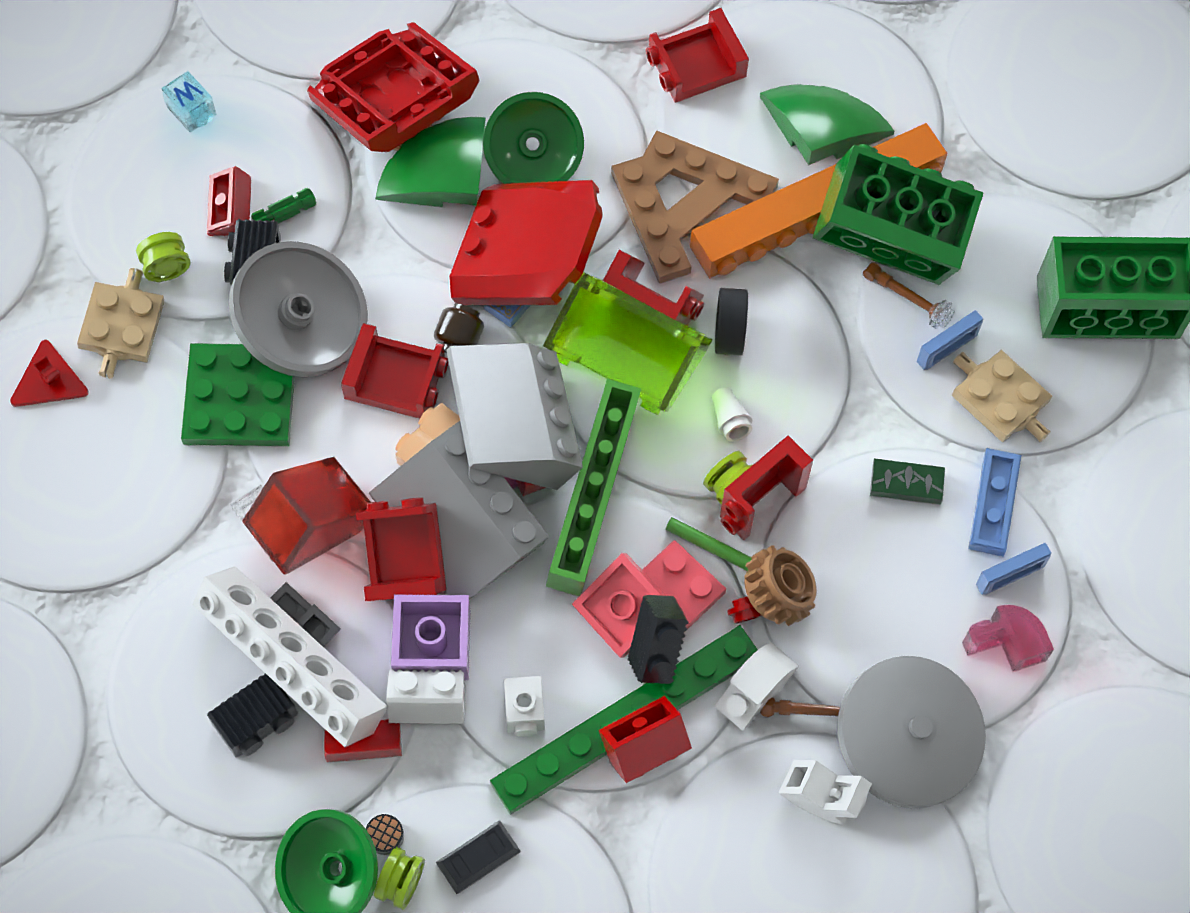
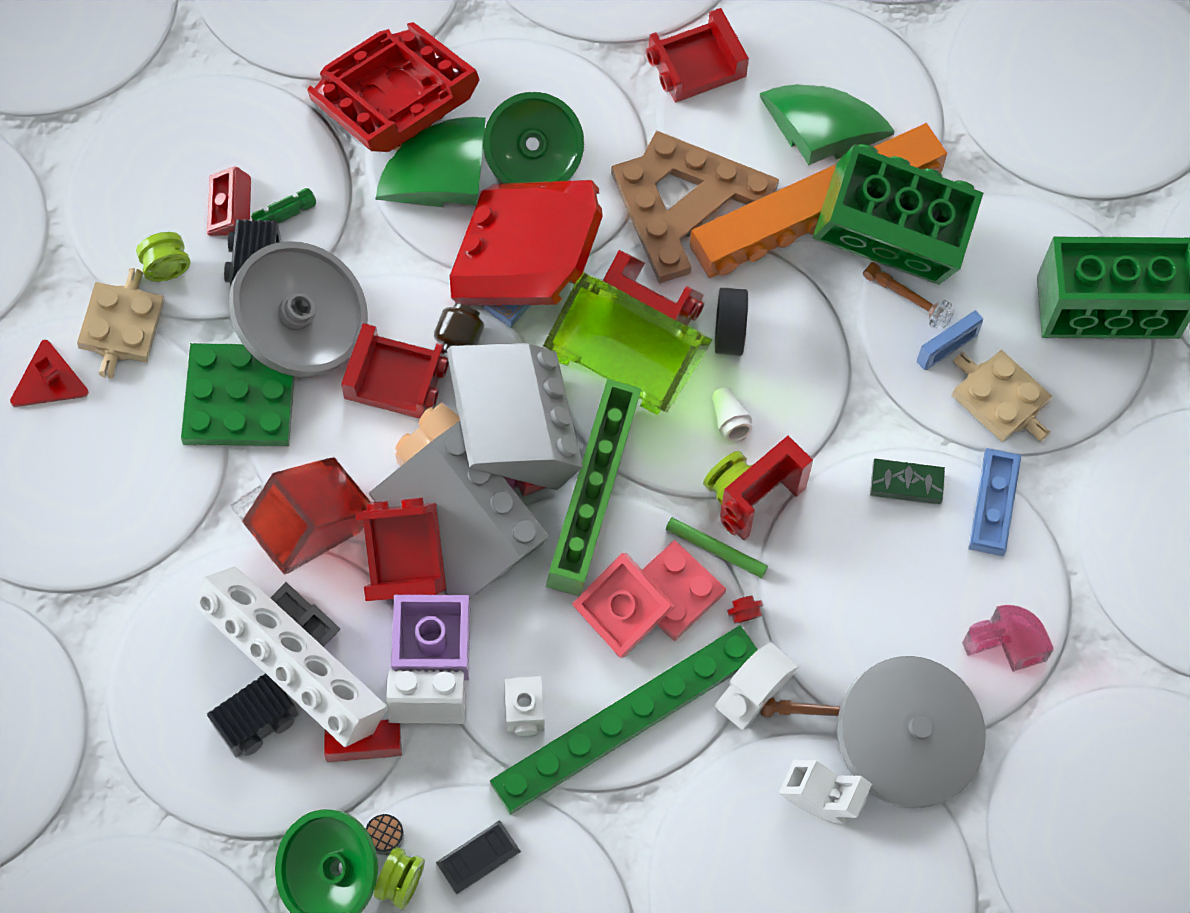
clear light blue brick [161,71,217,133] -> none
red brick [599,696,692,783] -> none
black brick [627,595,689,684] -> none
medium nougat gear [744,545,817,626] -> none
medium blue tile [976,542,1052,595] -> none

